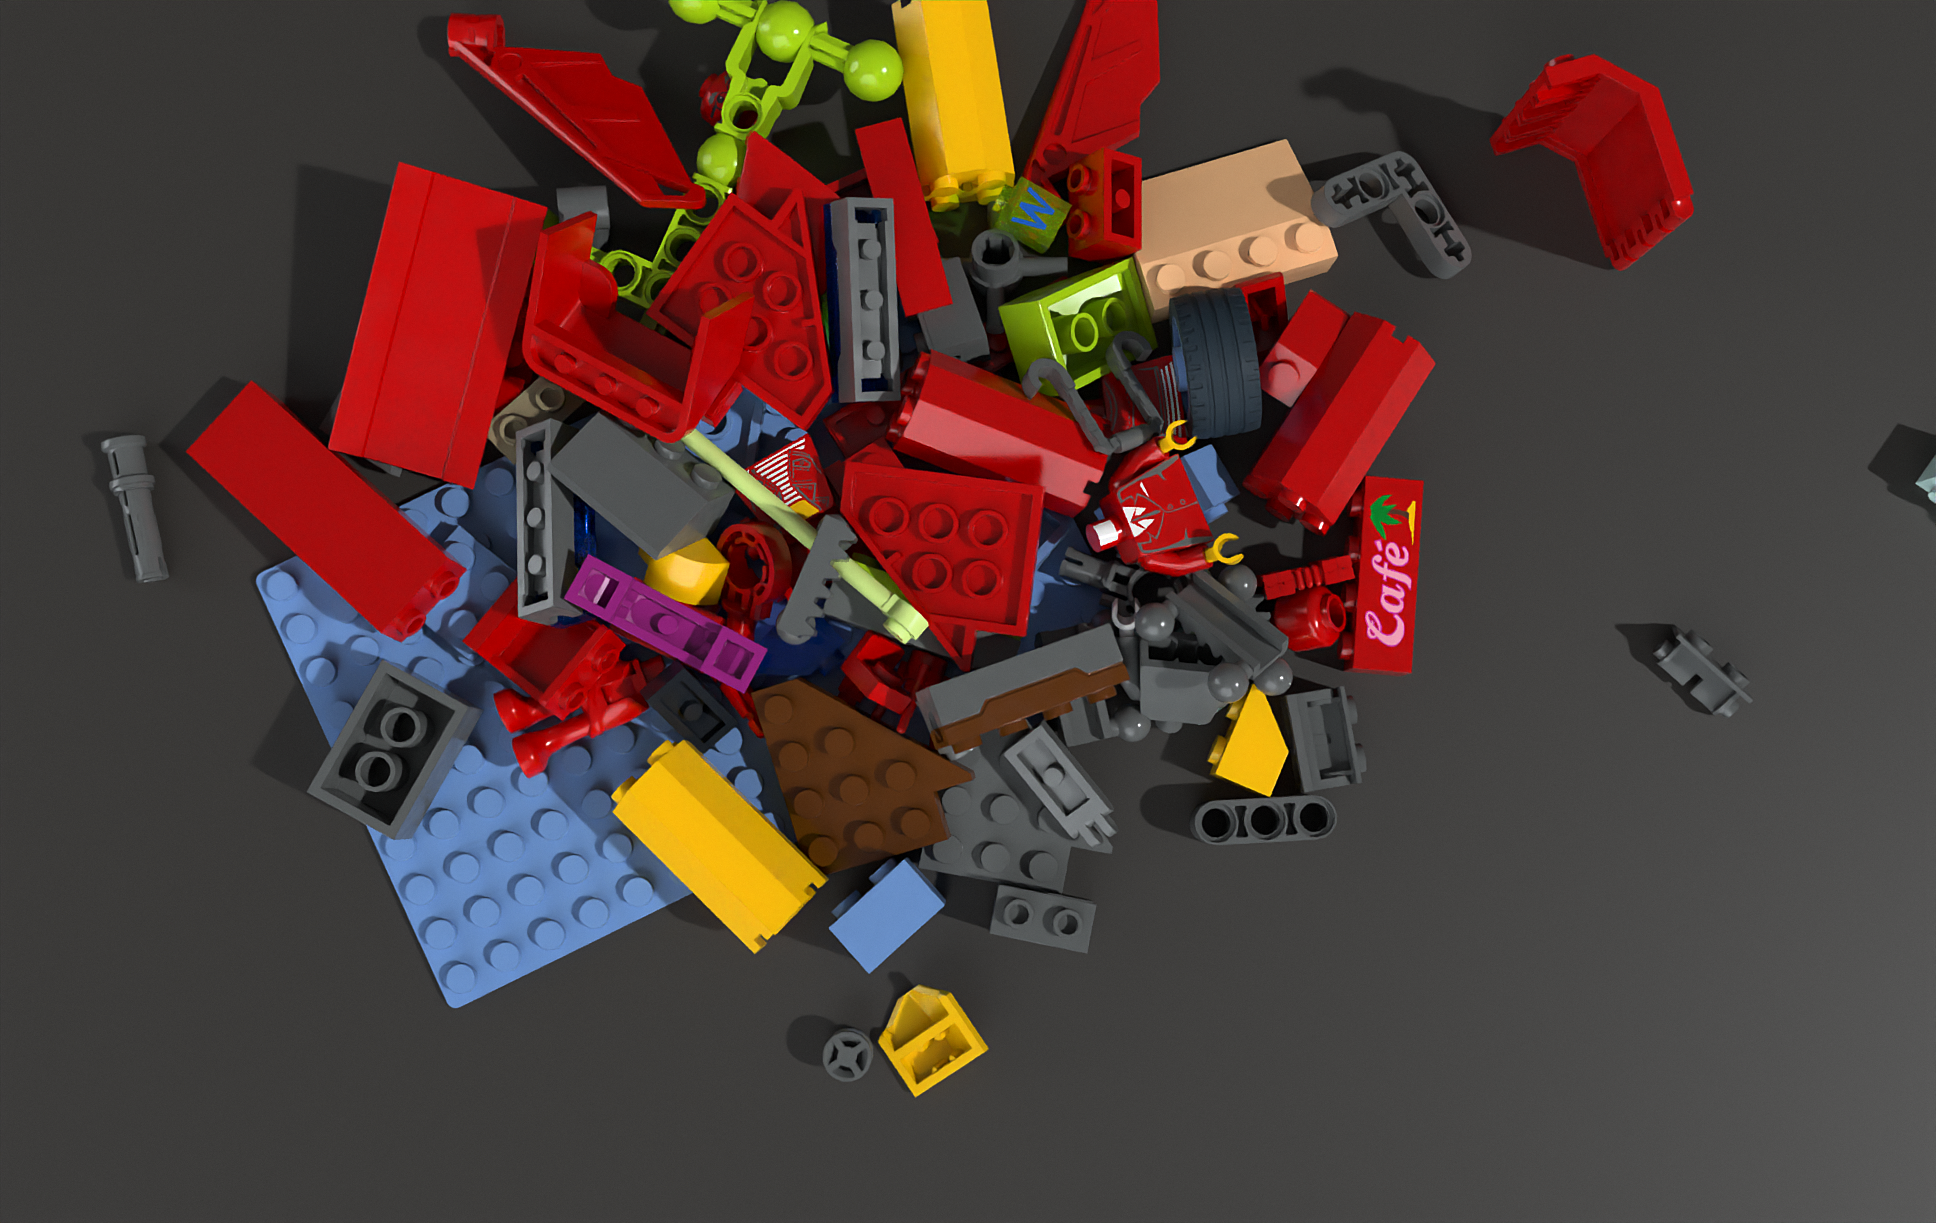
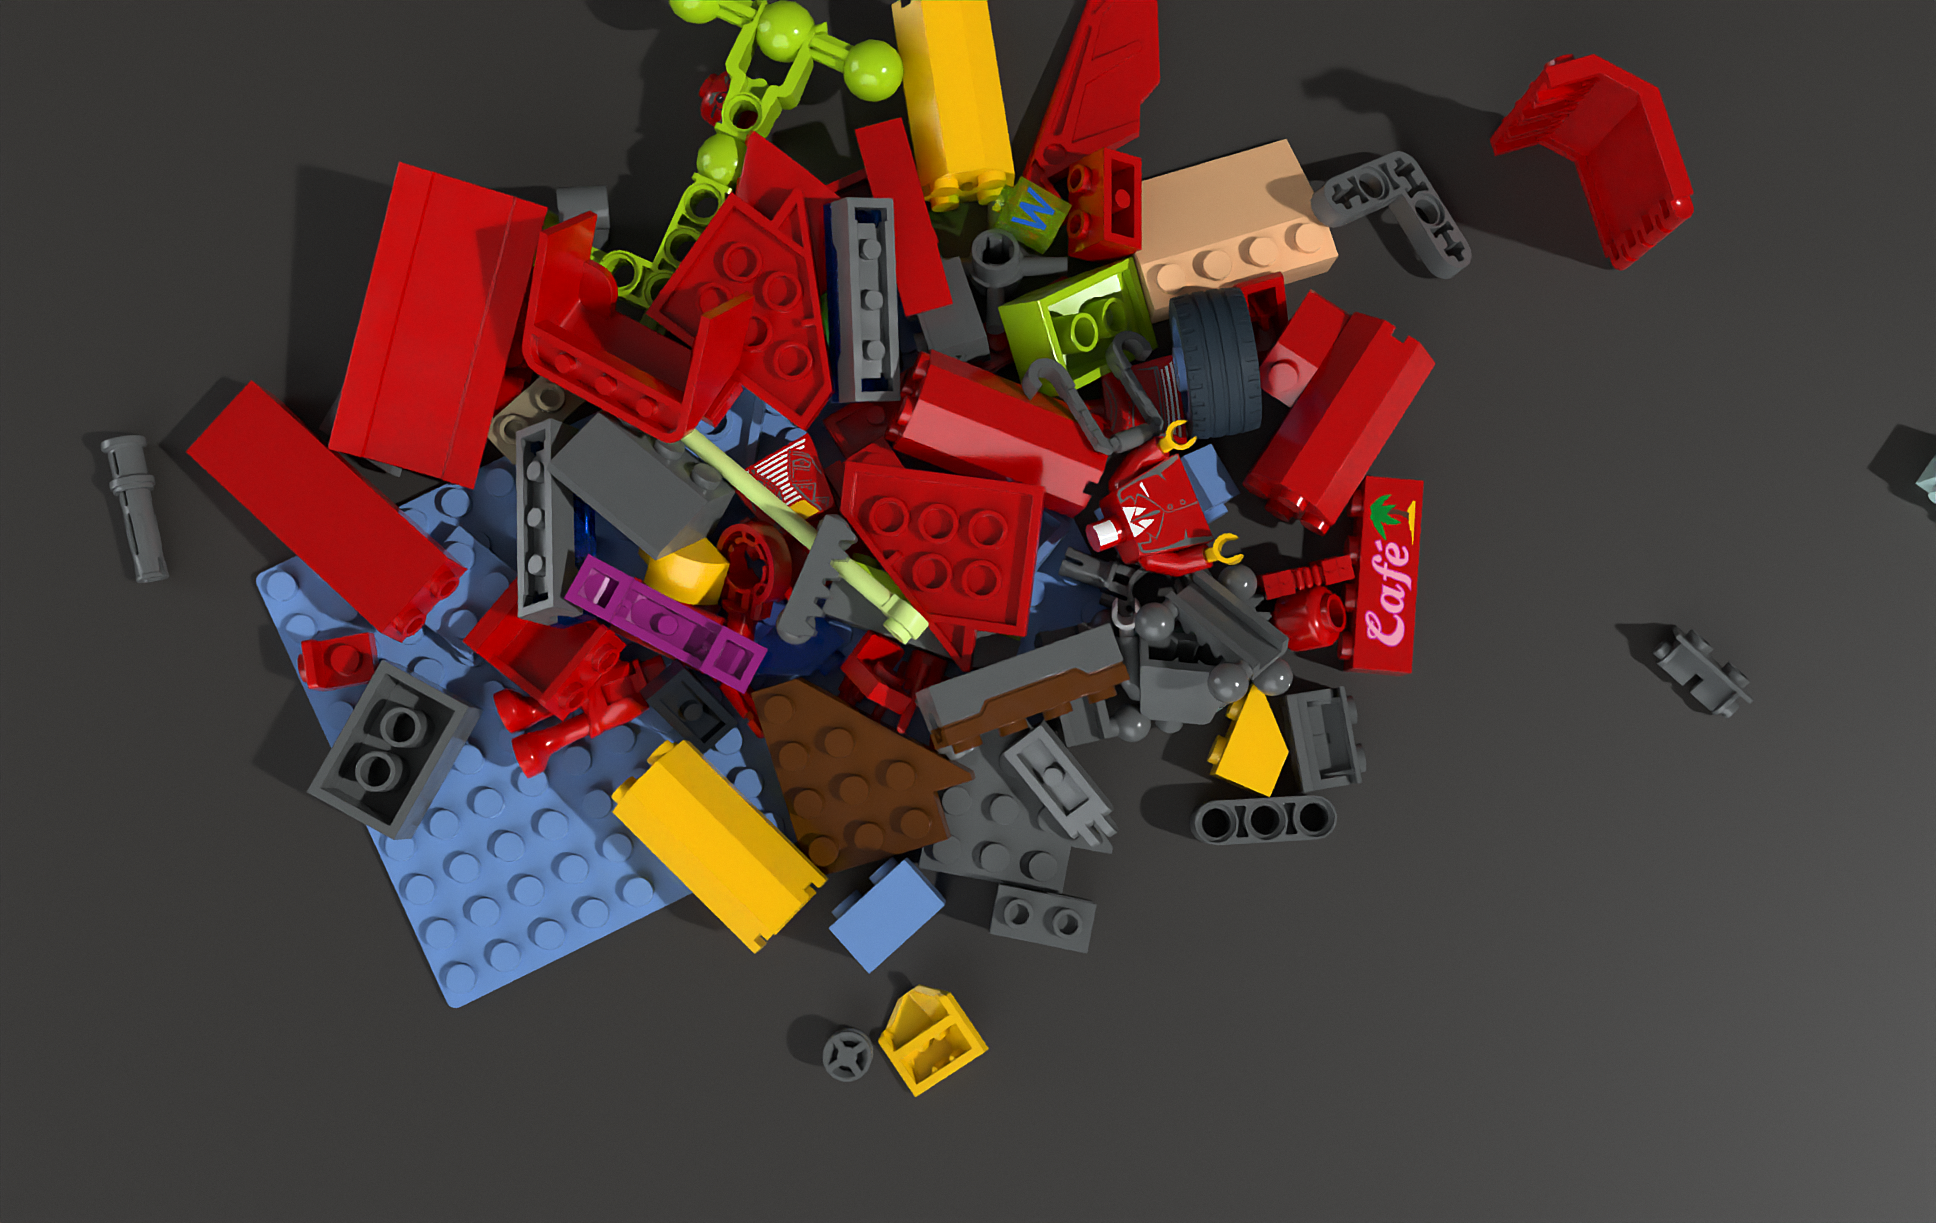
red wing [447,13,707,209] -> none
none -> red bracket [297,632,379,692]

